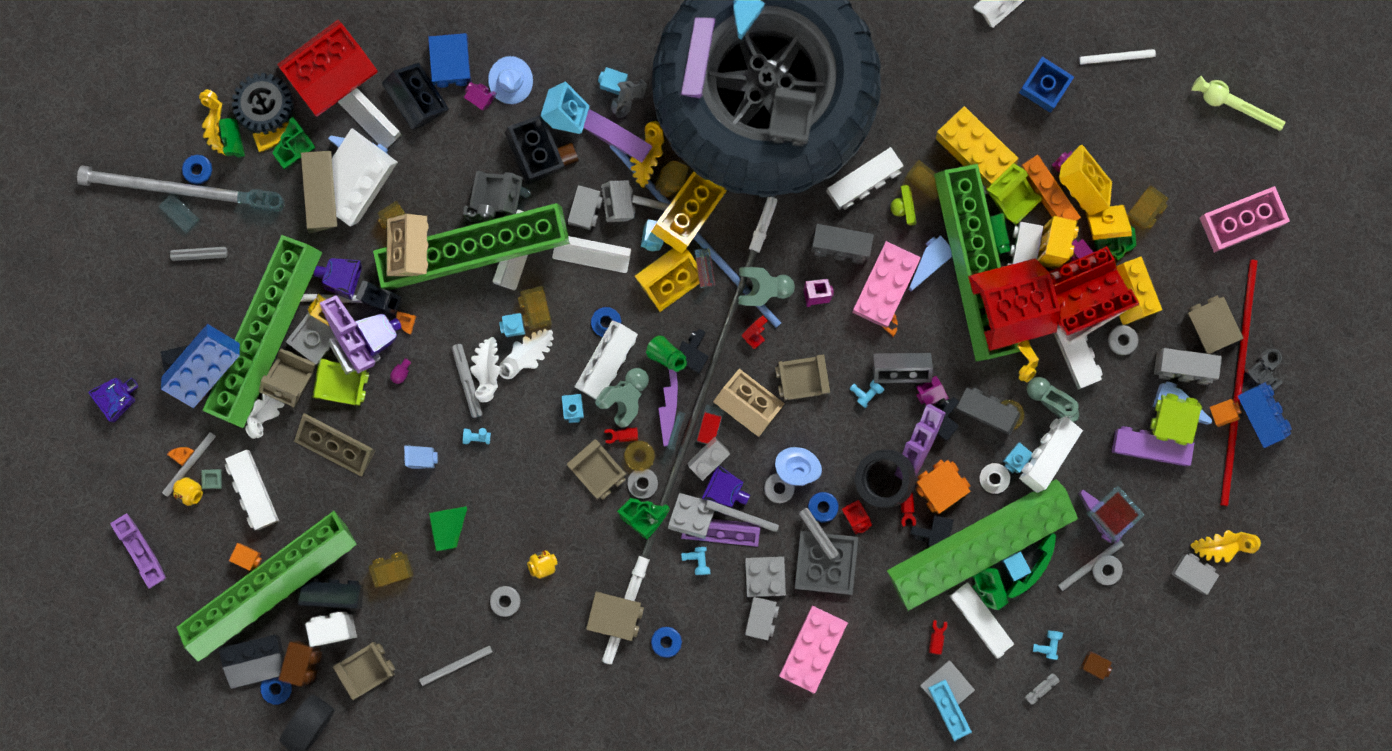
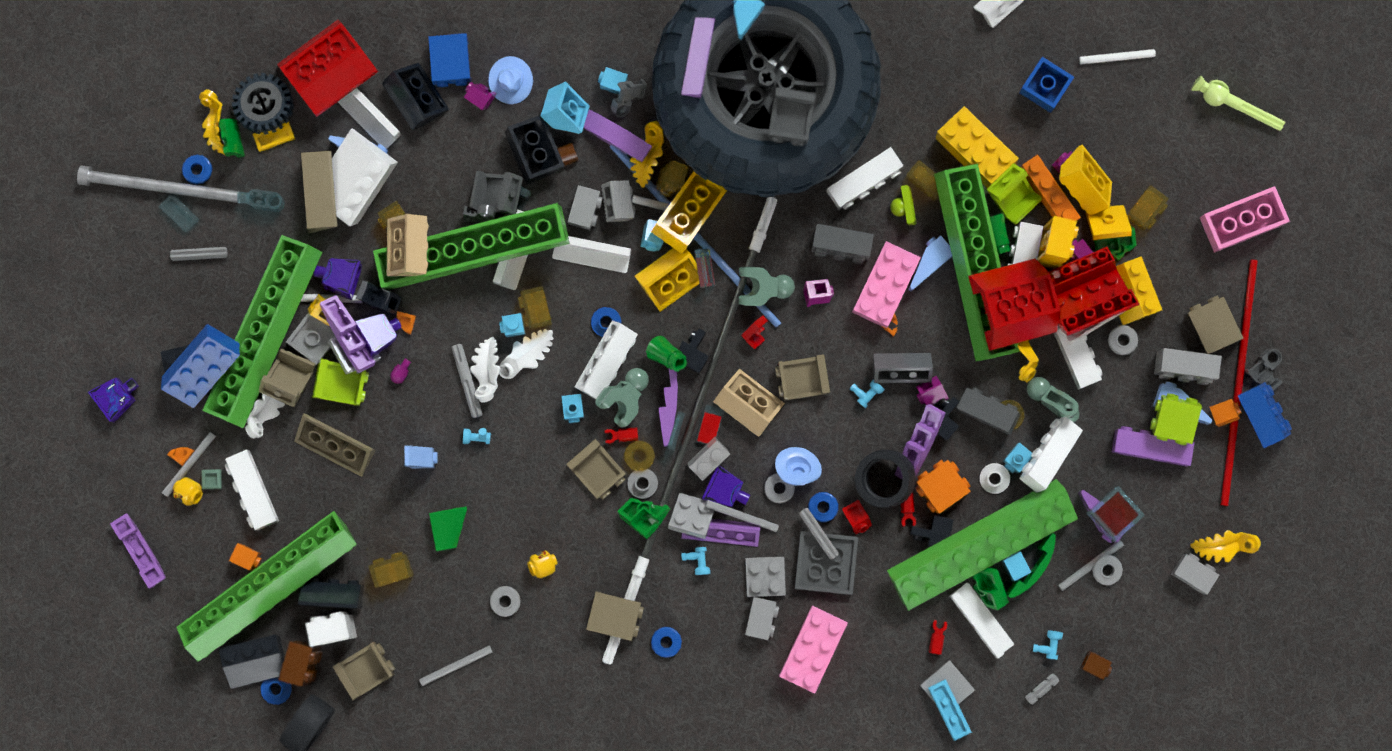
green slope [272,117,316,170] -> none

